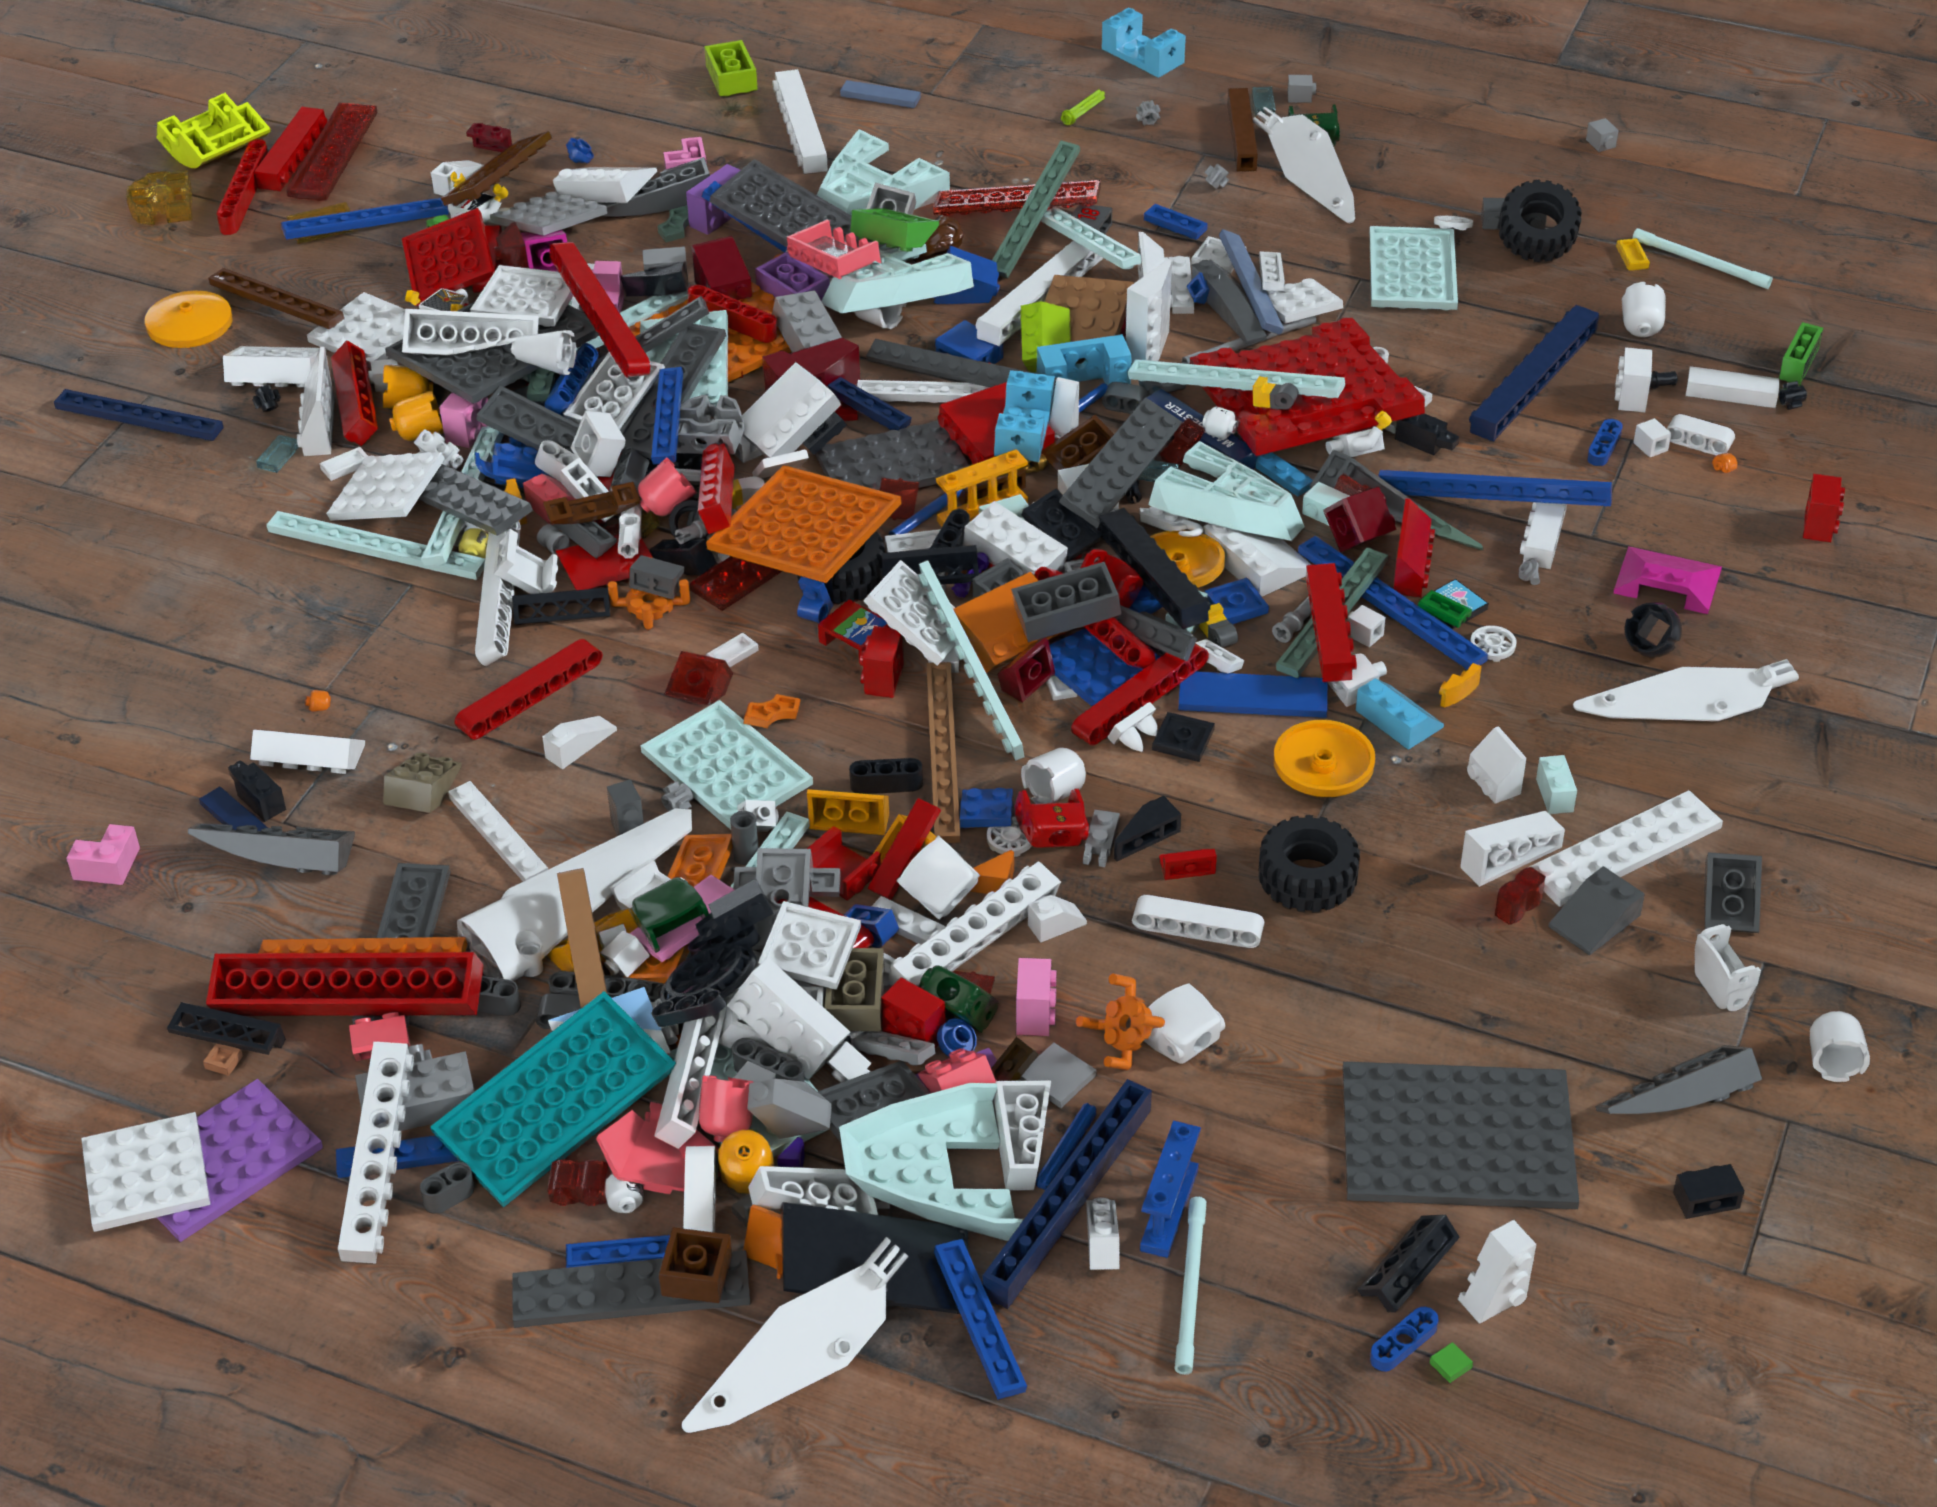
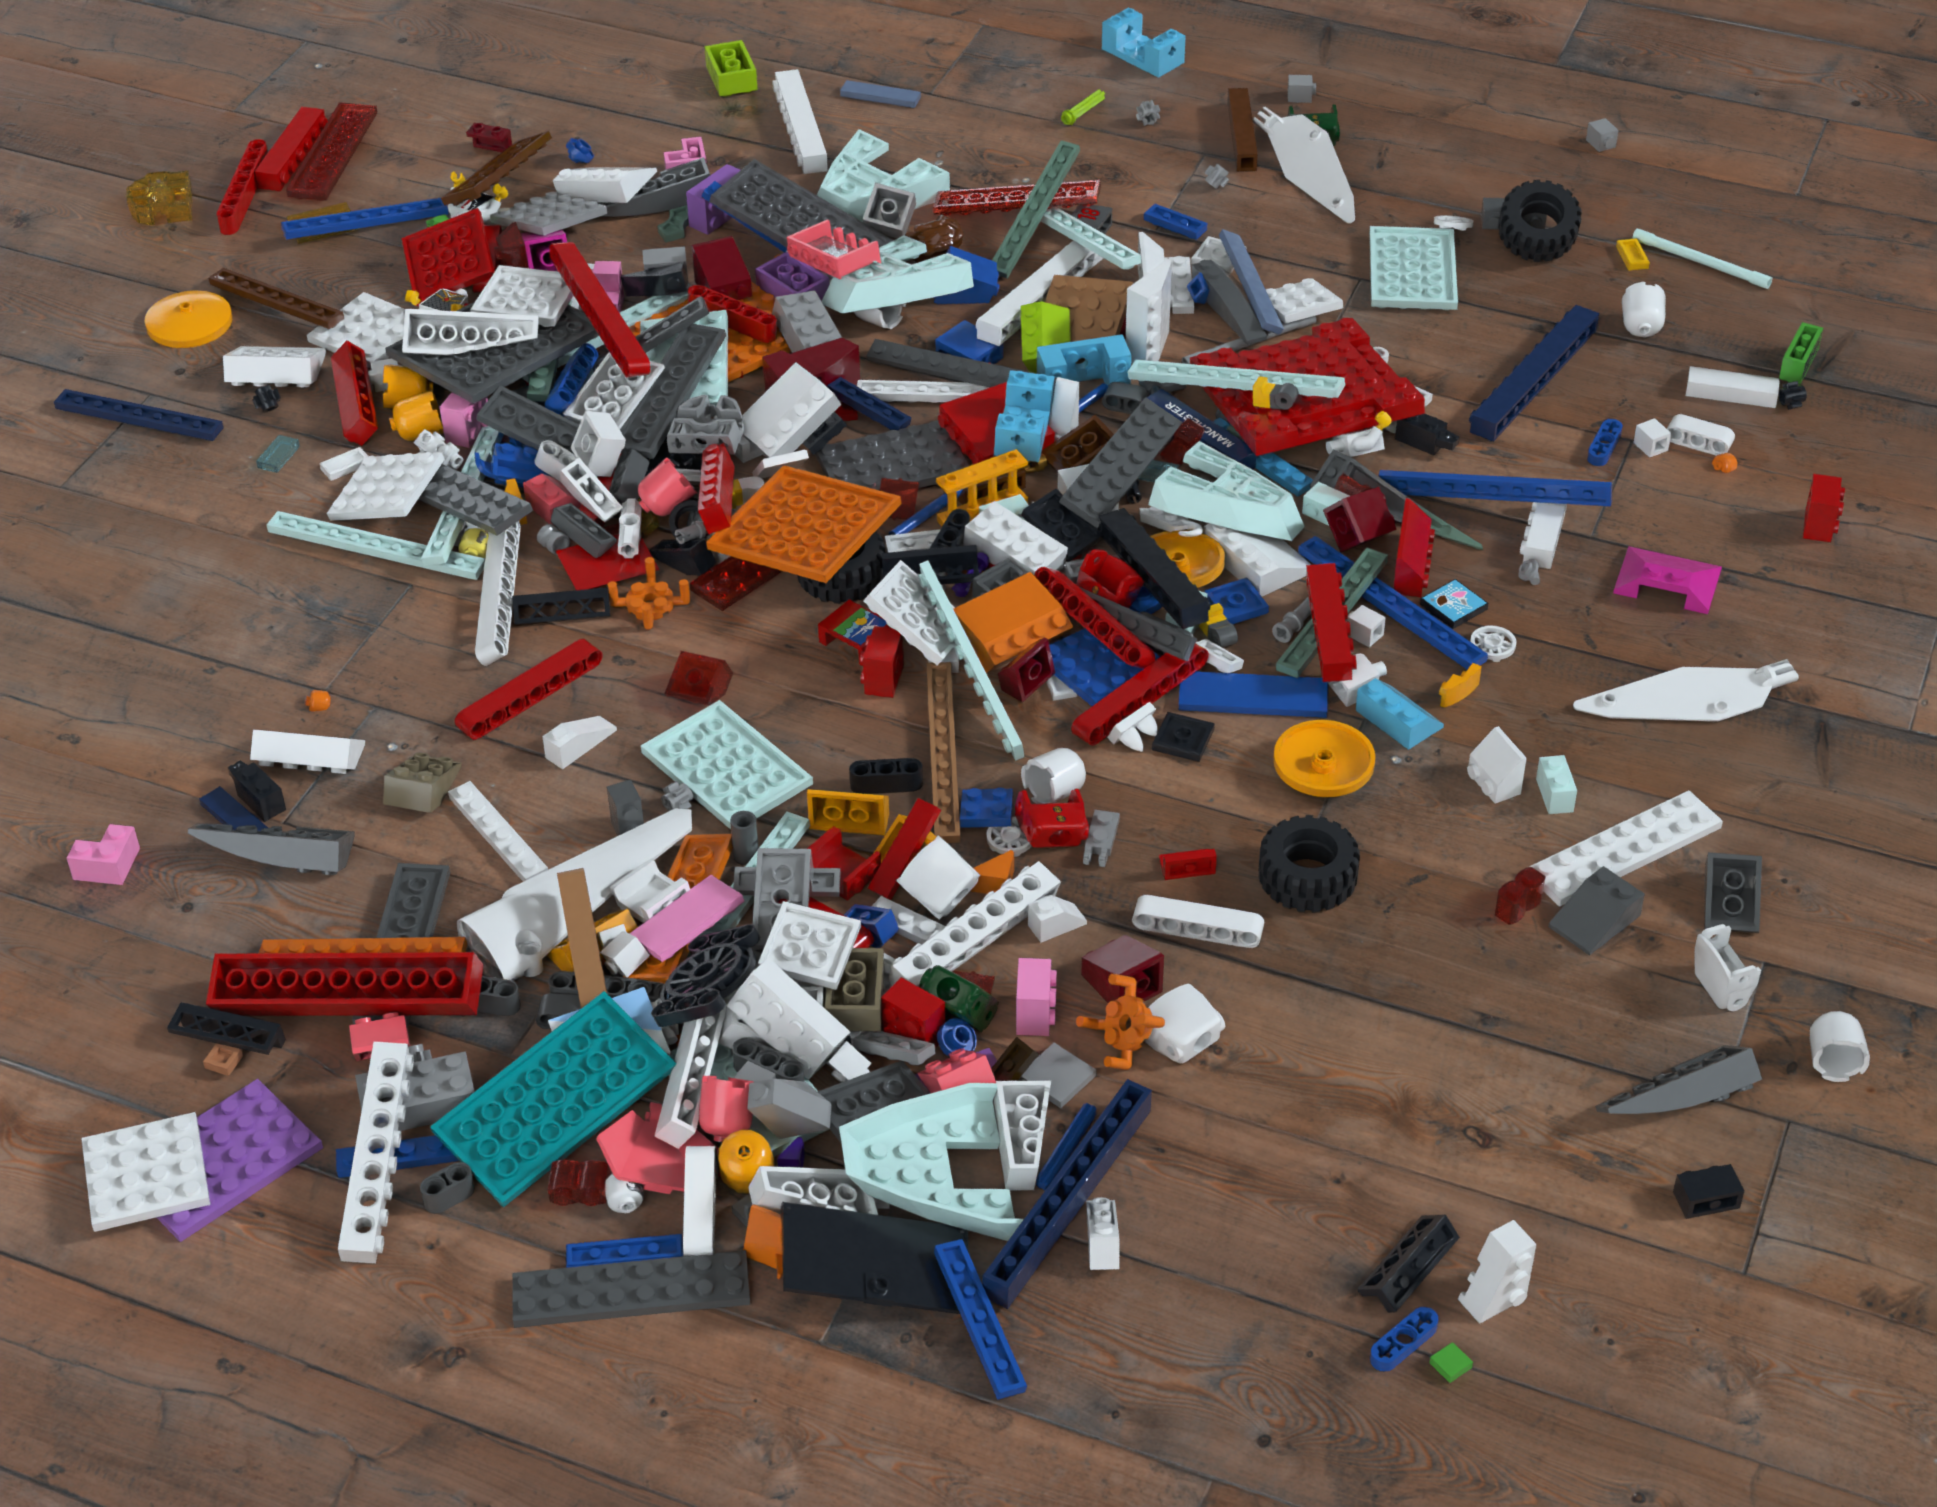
neon yellow slope [156,93,271,168] -> none
white slope [297,346,335,456] -> none
white slope [431,160,484,196] -> none
white panel [494,529,558,594] -> none
white cone [511,330,576,375] -> none
reddish brown slope [543,482,640,525] -> none
dark grey hinge [629,555,684,599] -> none
dark green piece [630,877,709,953] -> none
blue plate [651,367,683,464] -> none
reddish brown brick [659,1227,732,1303] -> none
white wing [682,1237,909,1433] -> none
black hinge [695,879,774,941] -> none
white tile [705,633,759,672] -> none
white brick [737,800,779,832] -> none
orange tile [743,694,801,728] -> none
blue plate [797,576,833,623] -> none
bright green slope [850,208,939,251] -> none
dark grey brick [1011,562,1122,642] -> none
black slope [1114,795,1181,861] -> none
blue fence [1140,1120,1201,1258] -> none
light aqua piece [1175,1197,1207,1375] -> none
white head [1202,407,1238,439] -> none
clear light blue tile [1252,87,1275,116] -> none
white plate [1259,251,1285,293] -> none
dark grey plate [1342,1061,1579,1209] -> none
green tile [1418,590,1472,628] -> none
white wedge [1460,811,1565,887] -> none
white brick [1615,348,1652,412] -> none
black piece [1624,602,1682,658] -> none
black pin [1650,371,1678,389] -> none
none -> dark red slope [1081,935,1164,1003]

